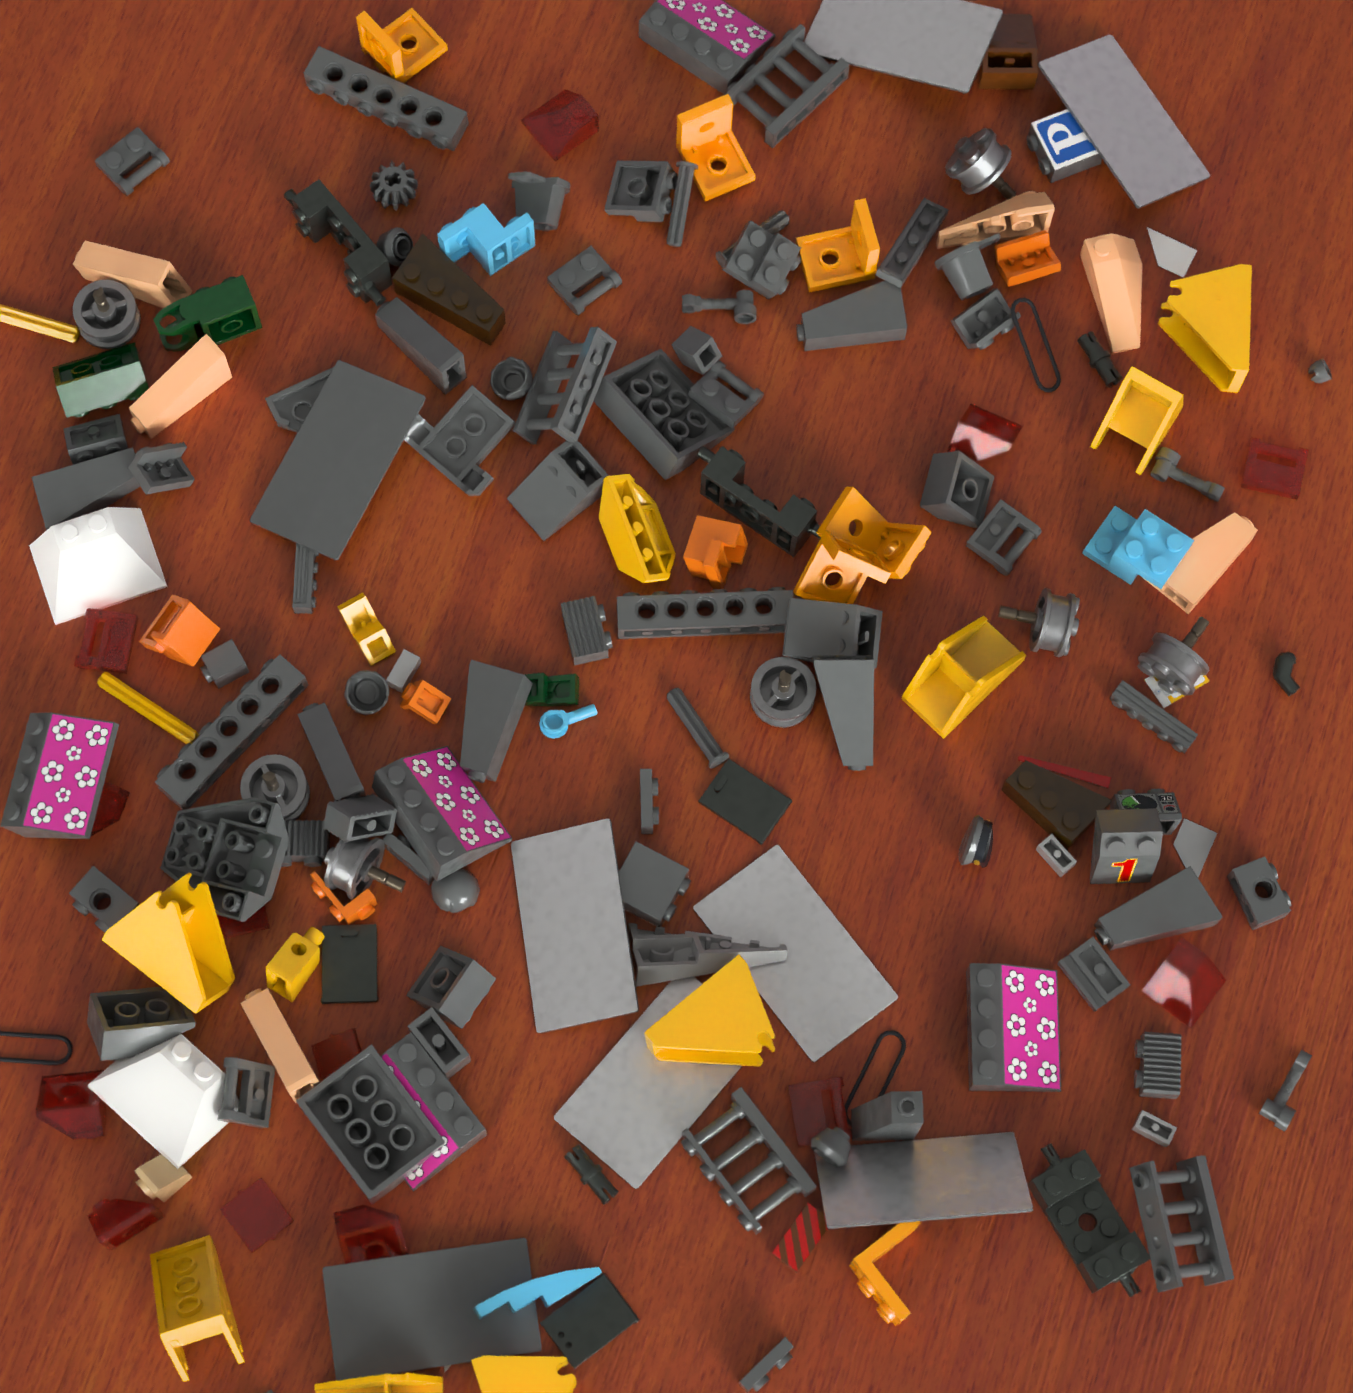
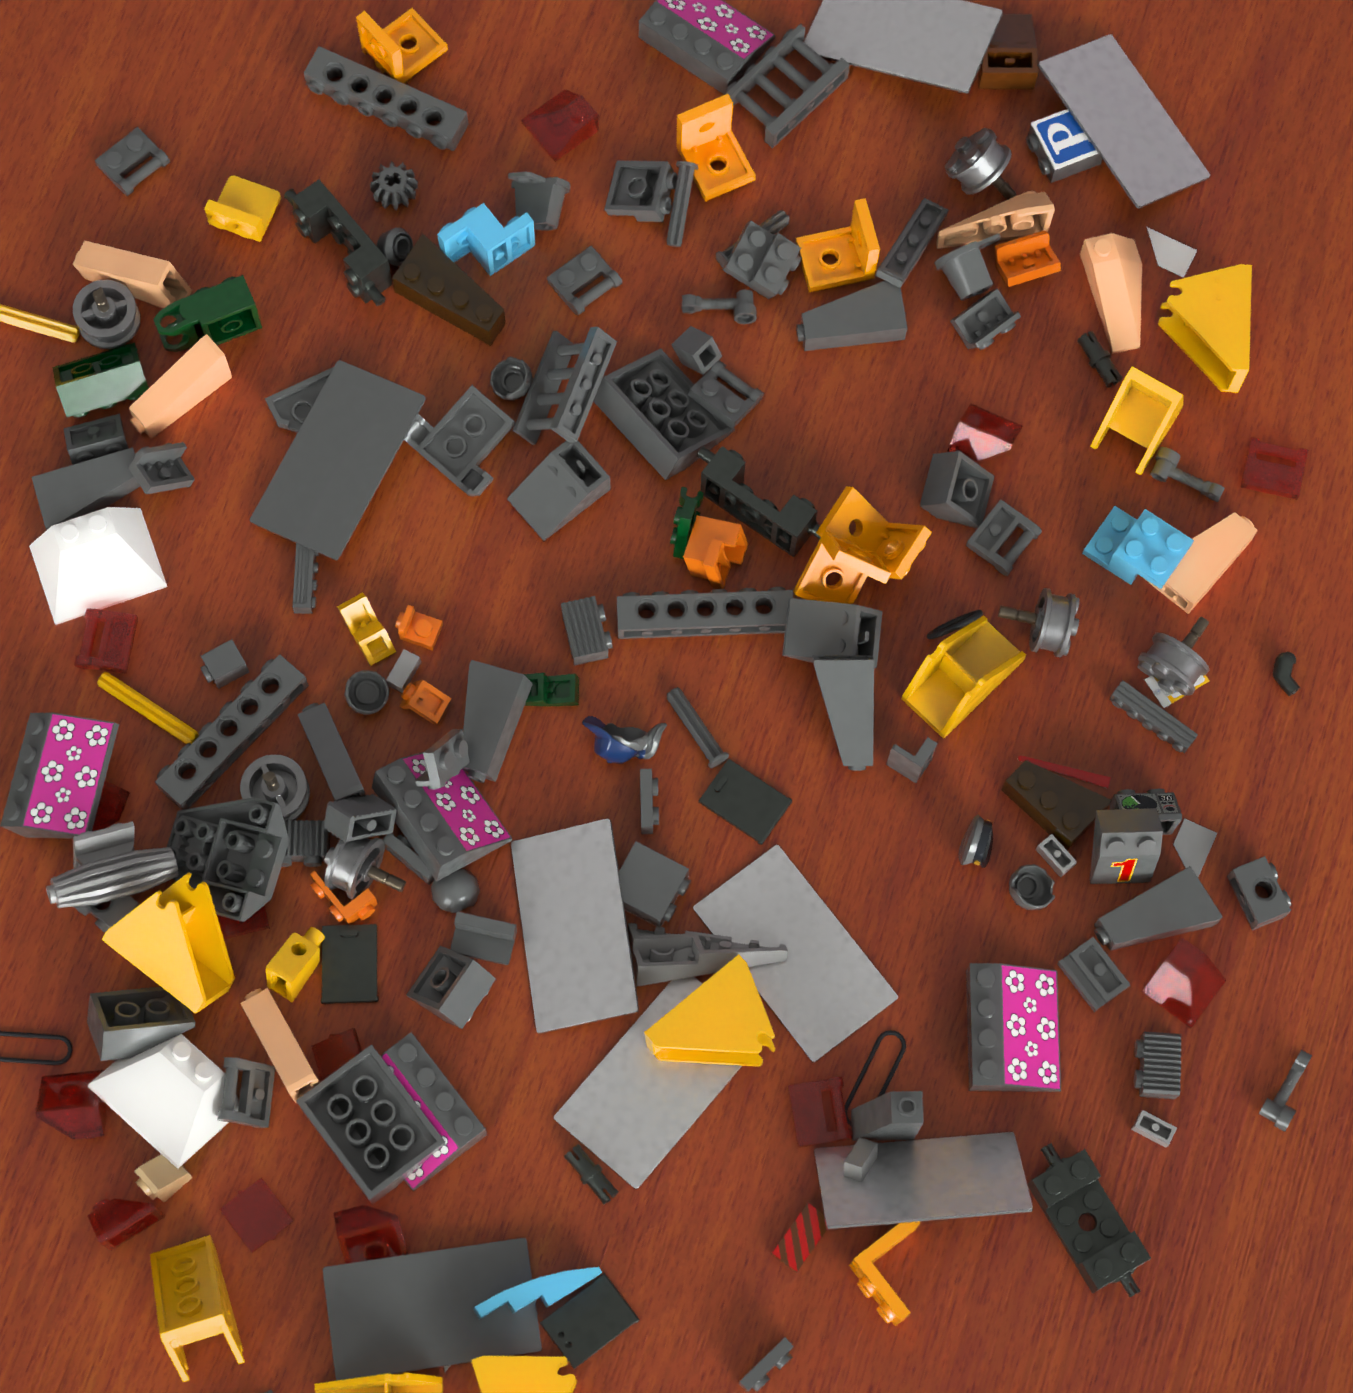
orange plate [139,594,220,667] -> none
dark grey slope [375,297,467,395] -> none
dark grey brick [407,1007,471,1079] -> none
medium azure plate [539,704,597,739] -> none
yellow wedge [599,474,676,583] -> none
dark grey fence [681,1087,817,1235] -> none
flat silver wheel [750,657,816,728] -> none
dark grey cone [811,1126,851,1167] -> none
black piece [1011,298,1061,392] -> none
dark grey fence [1130,1155,1234,1292] -> none
dark grey hinge [1308,358,1332,384] -> none
none -> light grey plate [46,821,178,908]
none -> yellow bracket [204,176,281,242]
none -> orange bracket [395,605,443,650]
none -> dark grey bracket [415,729,470,790]
none -> dark grey panel [450,911,517,965]
none -> hair [582,716,667,763]
none -> dark green plate [670,487,704,559]
none -> light grey piece [844,1138,878,1182]
none -> dark grey panel [887,737,938,783]
none -> black piece [927,610,983,639]
none -> dark grey hair [1009,864,1055,910]

